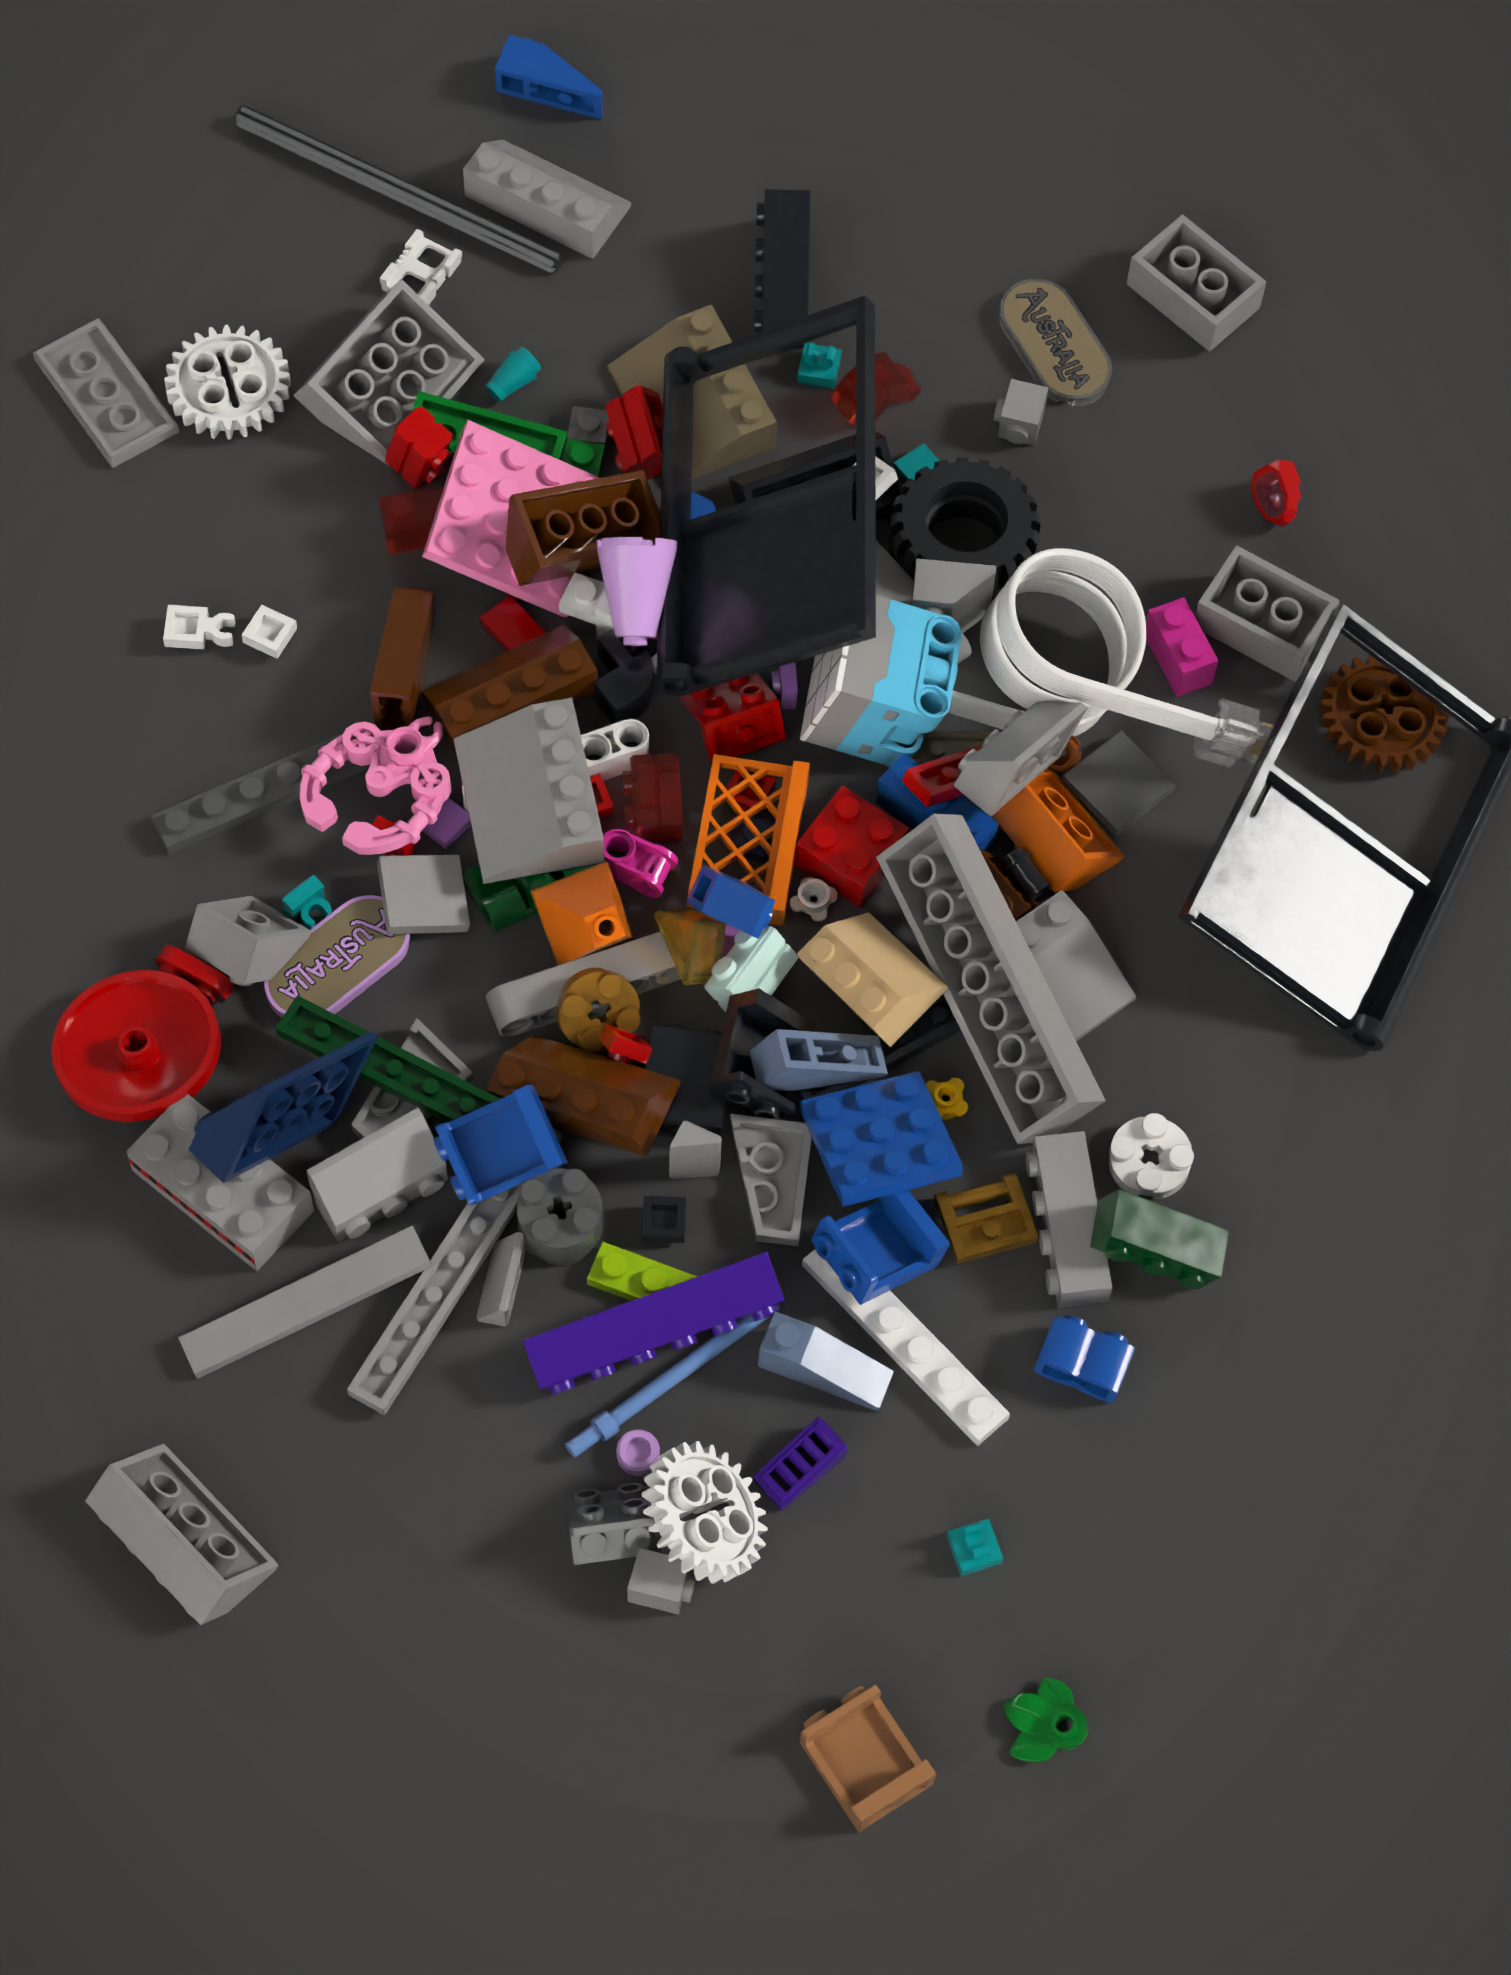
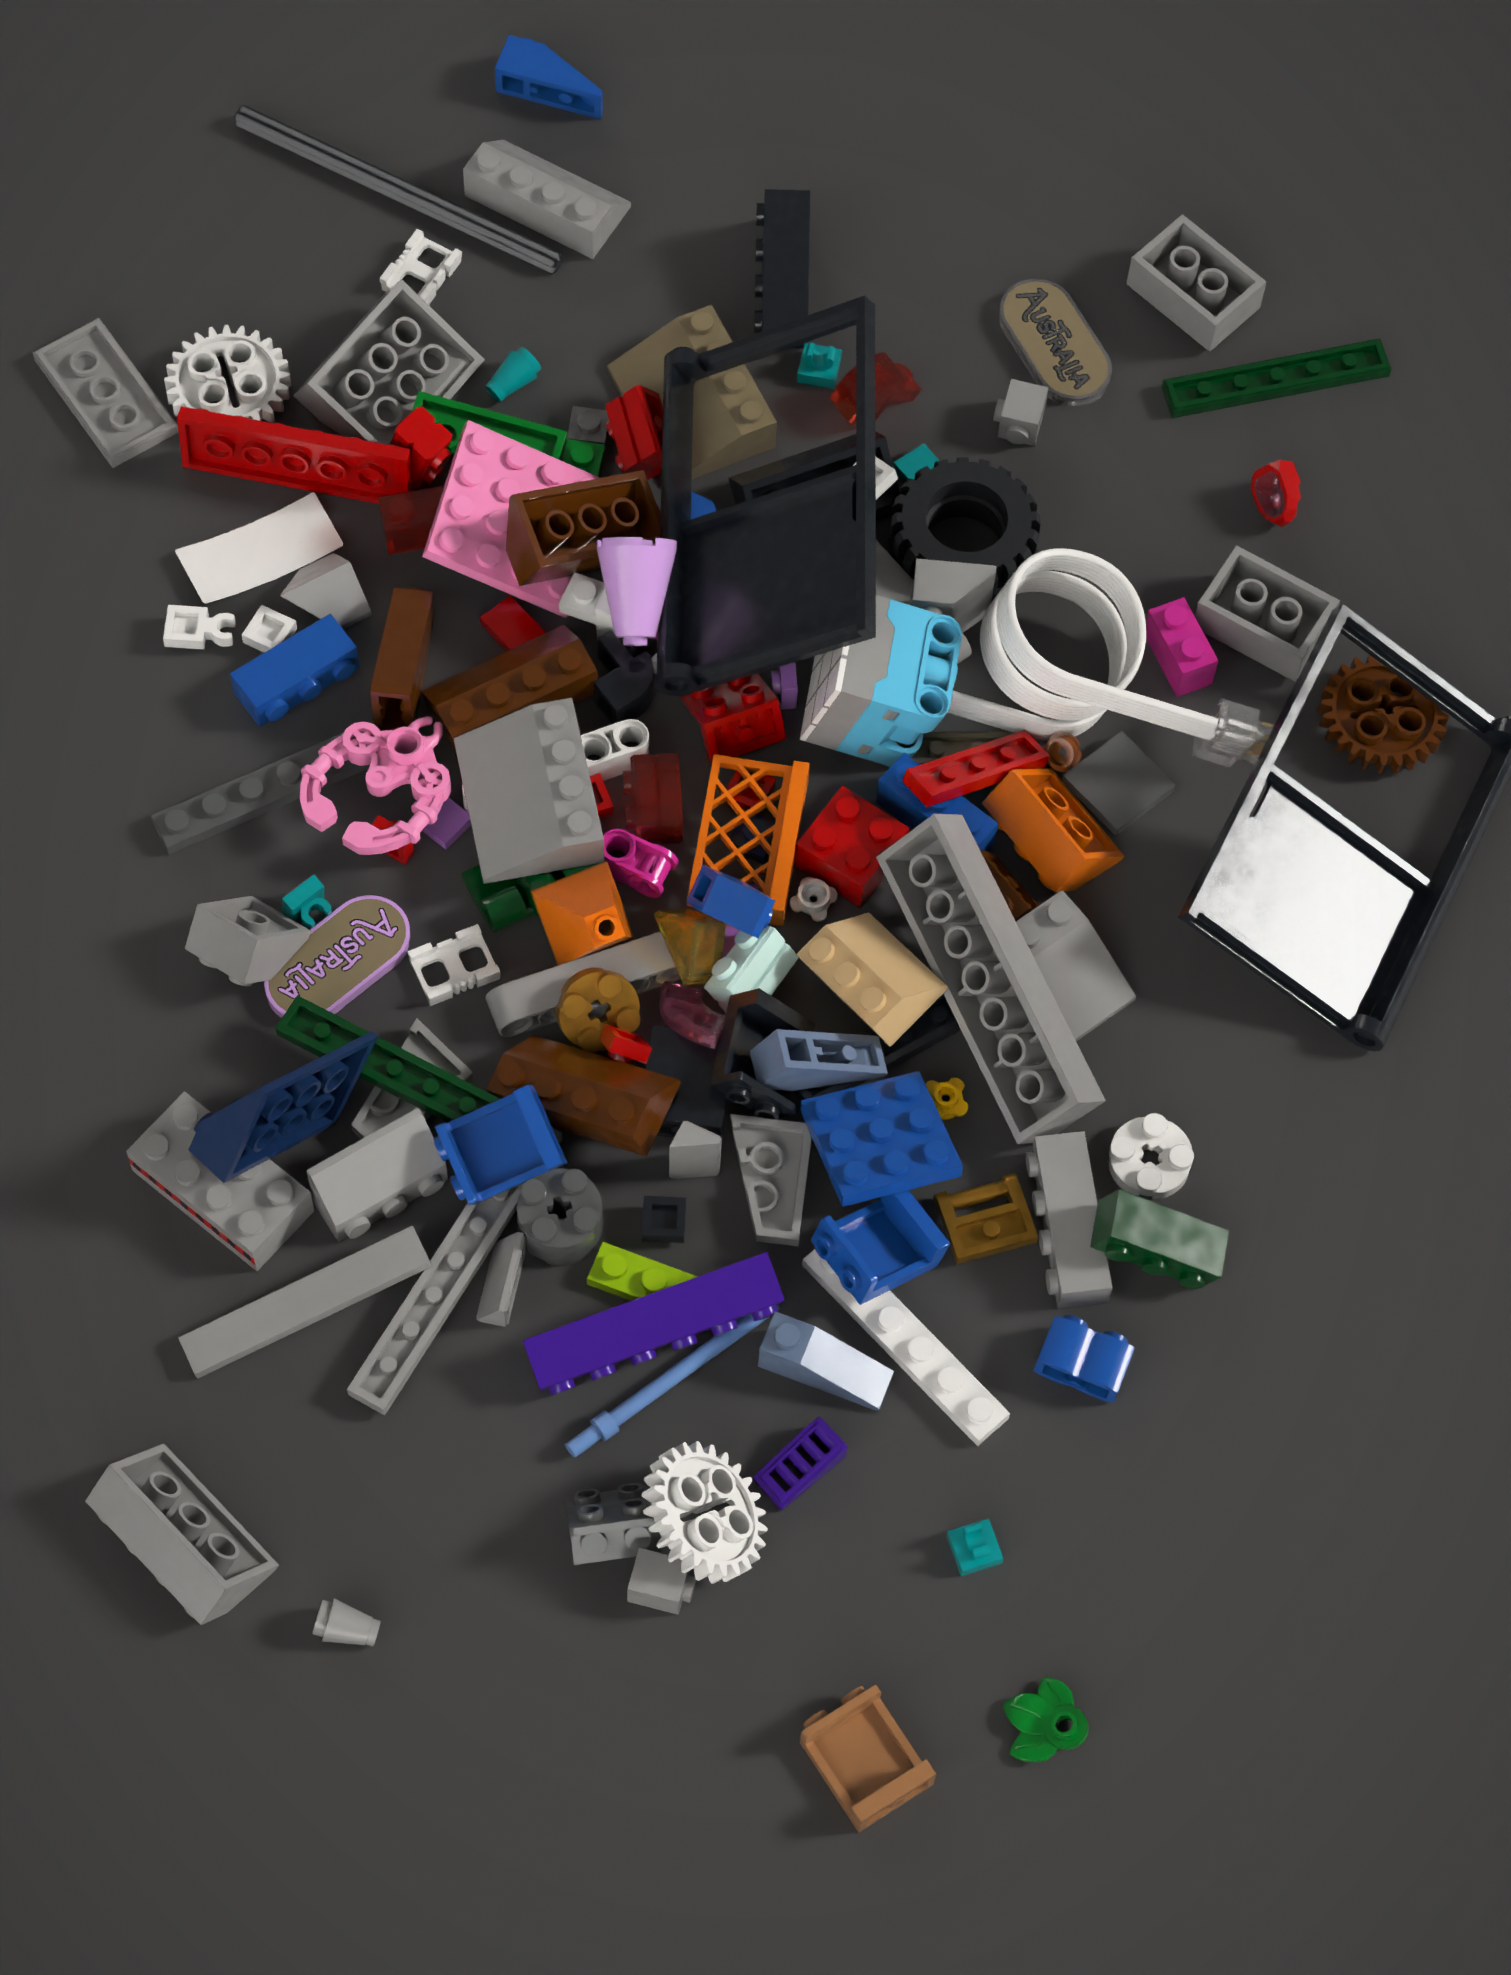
red dish [52,970,221,1122] -> none
red plate [155,945,234,1004] -> none
light grey tile [377,855,470,934] -> none
lavender tile [616,1430,660,1476] -> none
light grey slope [954,702,1088,817] -> none
black pin [1001,847,1051,901] -> none
none -> white sticker [175,492,343,604]
none -> red plate [177,406,413,510]
none -> blue brick [230,613,360,727]
none -> light grey slope [280,553,372,629]
none -> light grey cone [312,1598,381,1647]
none -> white piece [408,924,501,1006]
none -> clear pink tile [659,980,725,1049]
none -> dark green tile [1161,338,1391,418]

